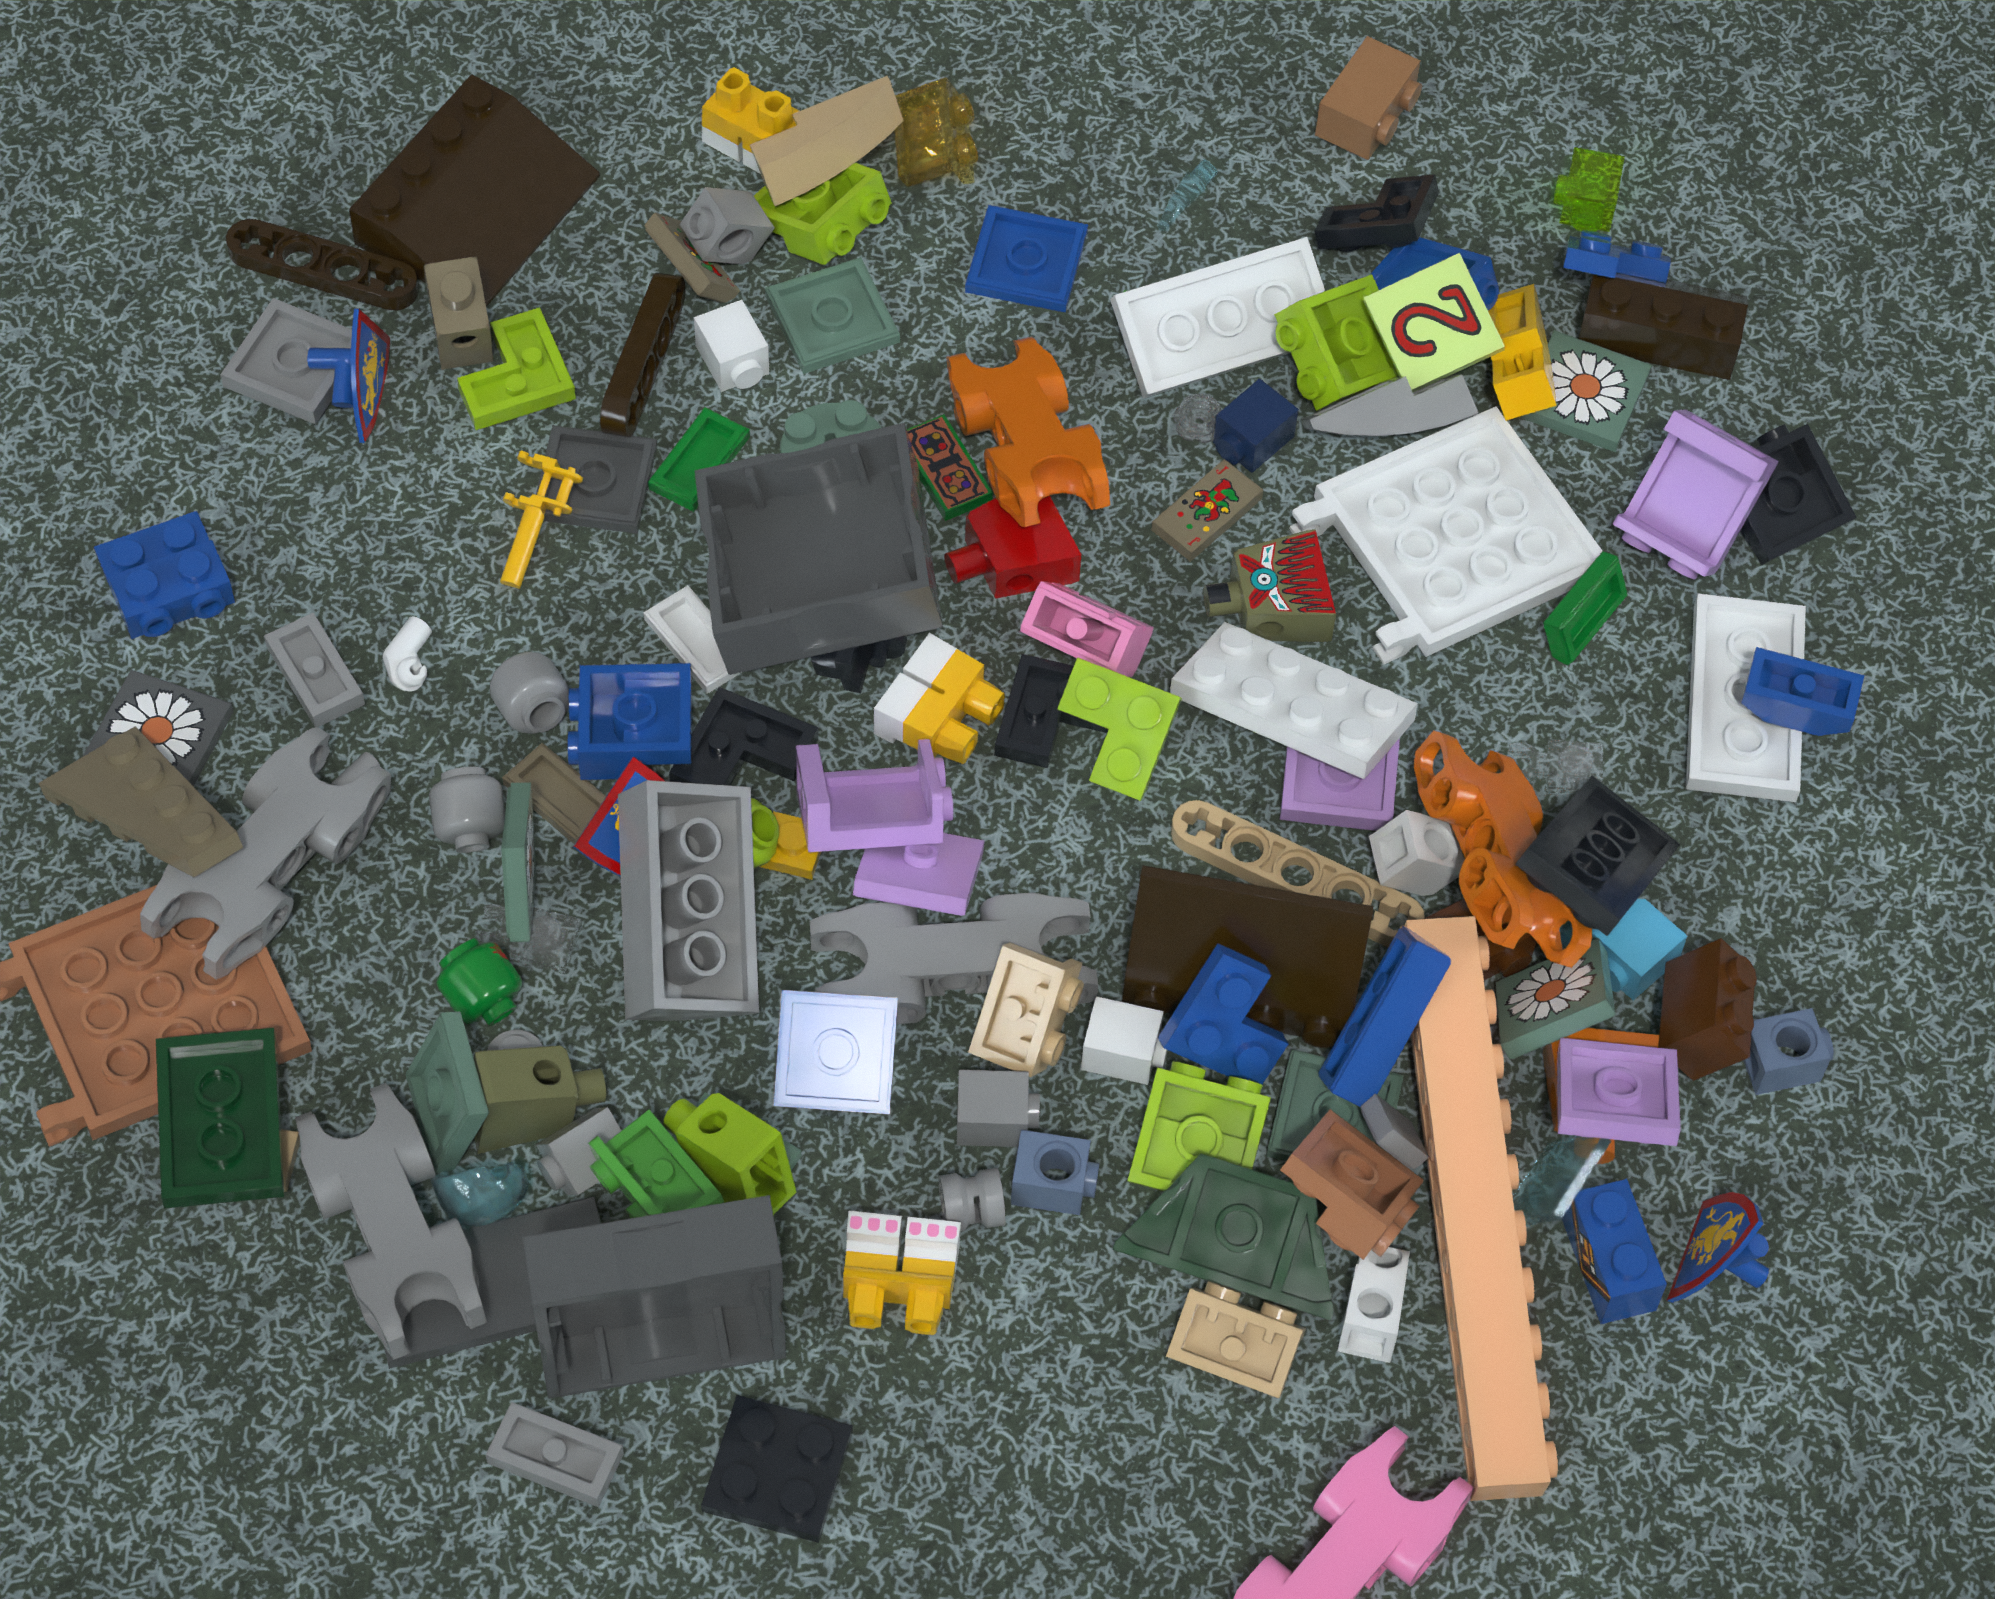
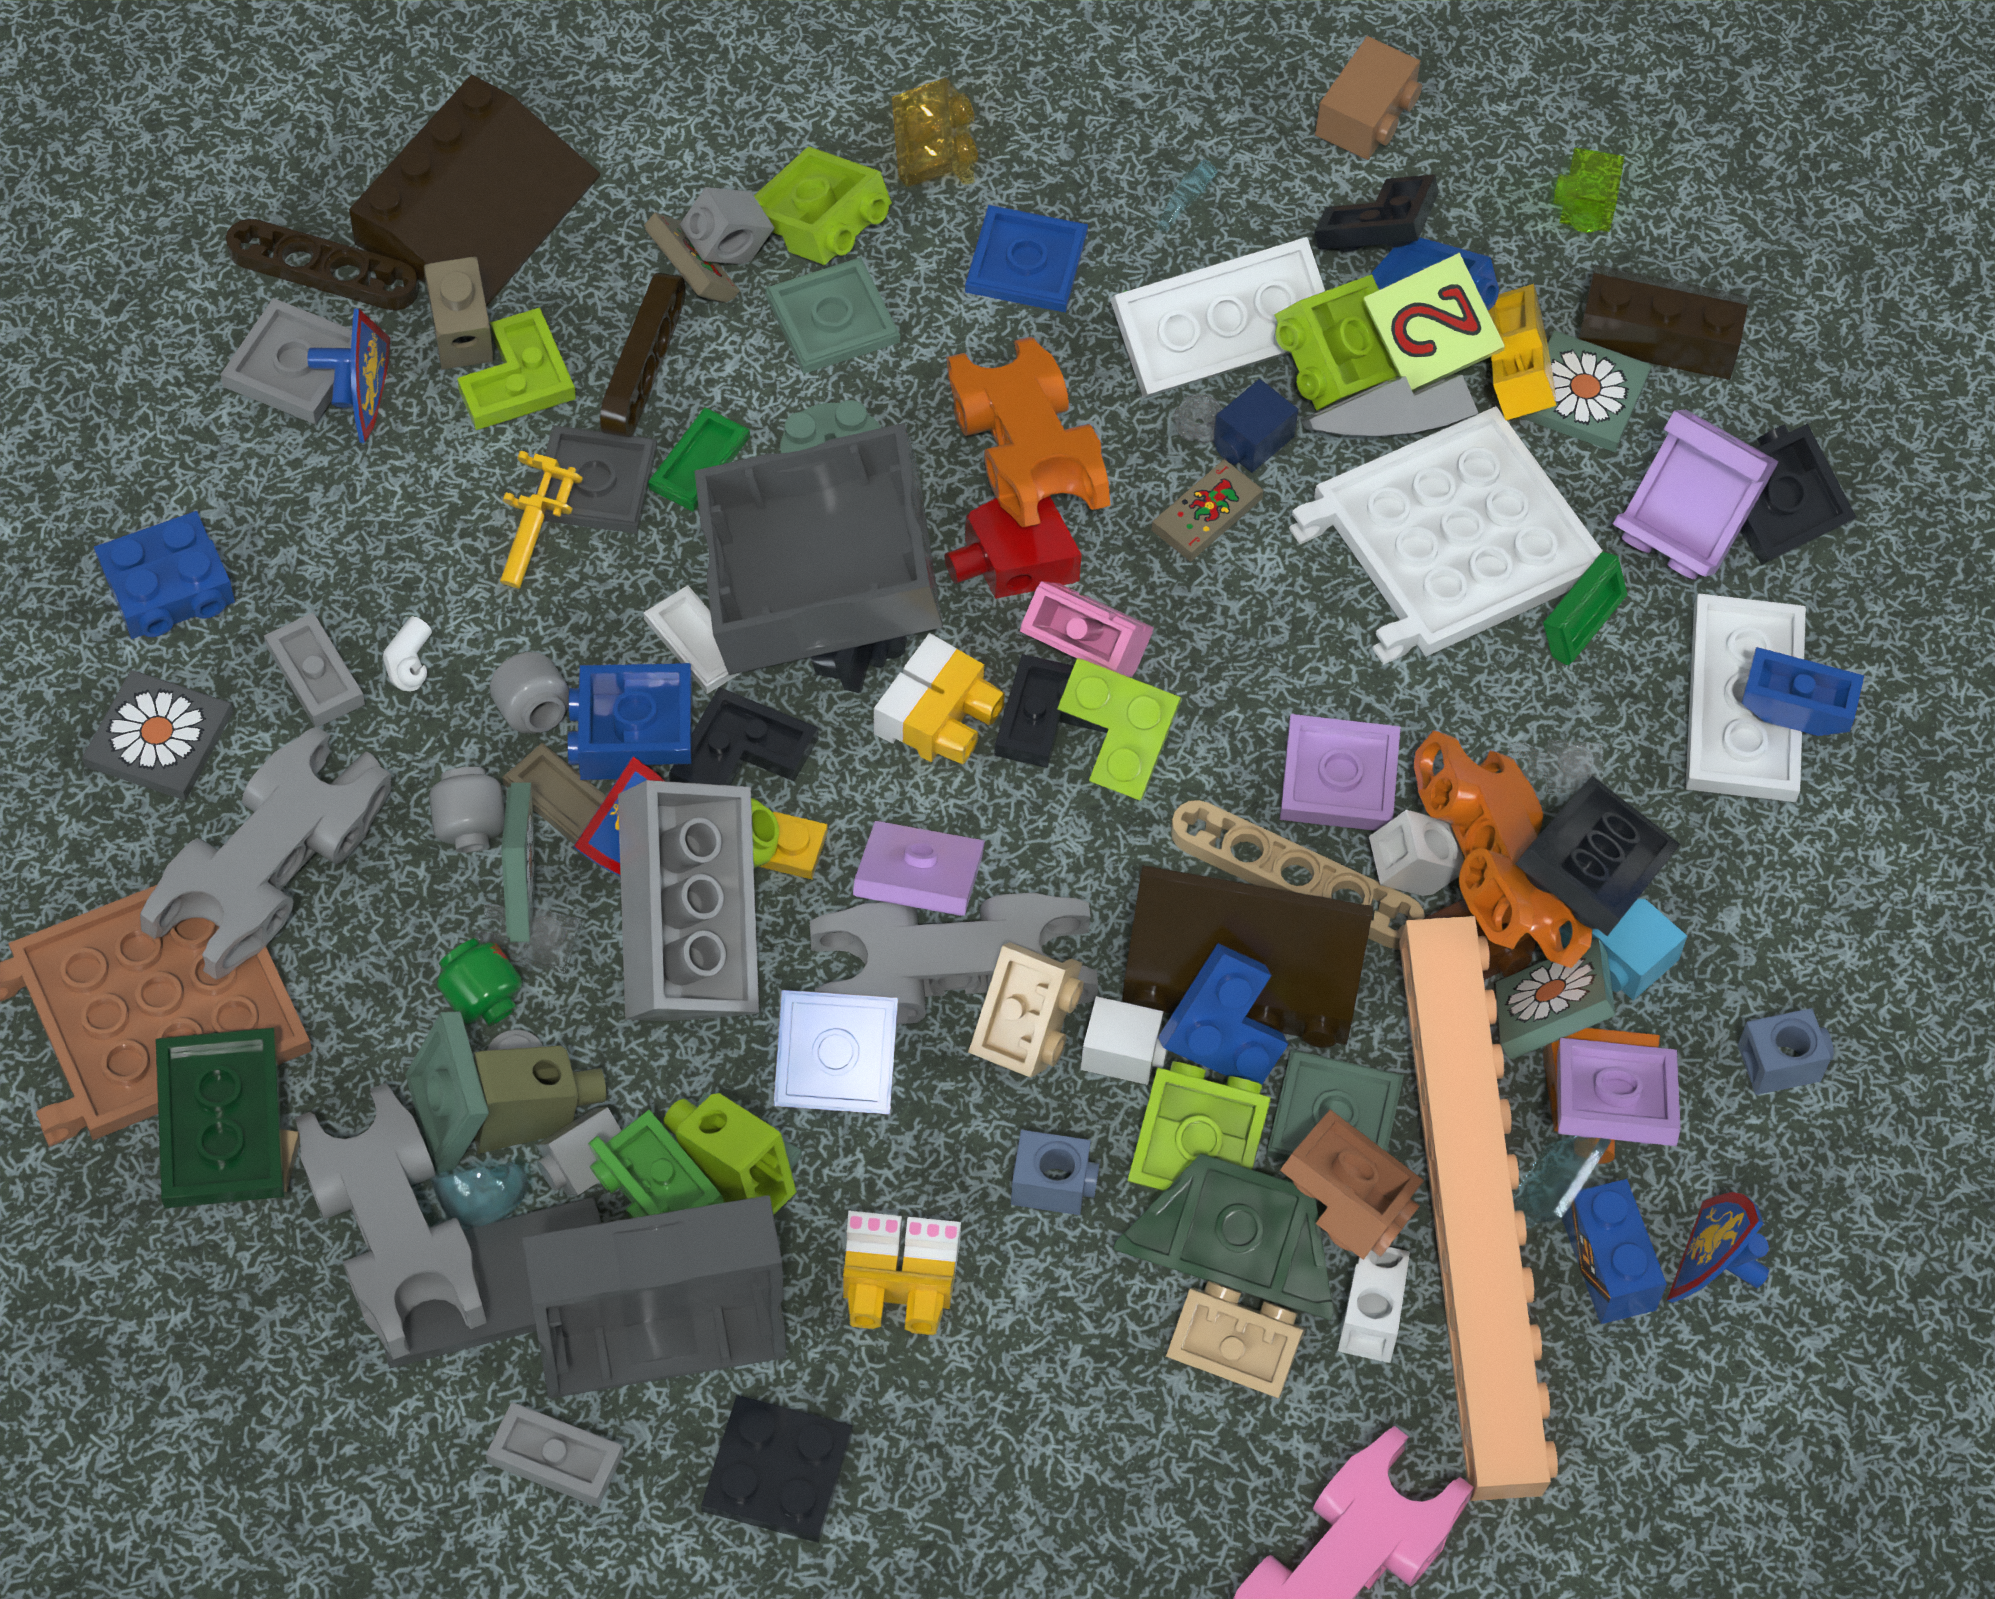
dark tan wing [38,726,244,877] -> none
white brick [694,300,769,392] -> none
yellow hips [702,67,799,173] -> none
tan slope [750,76,903,206] -> none
lavender panel [796,739,953,852] -> none
tile [907,414,993,521] -> none
light grey wheel [938,1168,1006,1231] -> none
light grey brick [957,1070,1040,1147] -> none
white plate [1170,622,1418,779] -> none
torso [1203,529,1336,642] -> none
blue slope [1318,926,1451,1107] -> none
light grey tile [1360,1093,1429,1170] -> none
blue plate [1563,230,1671,283] -> none
reddish brown brick [1658,938,1757,1081] -> none

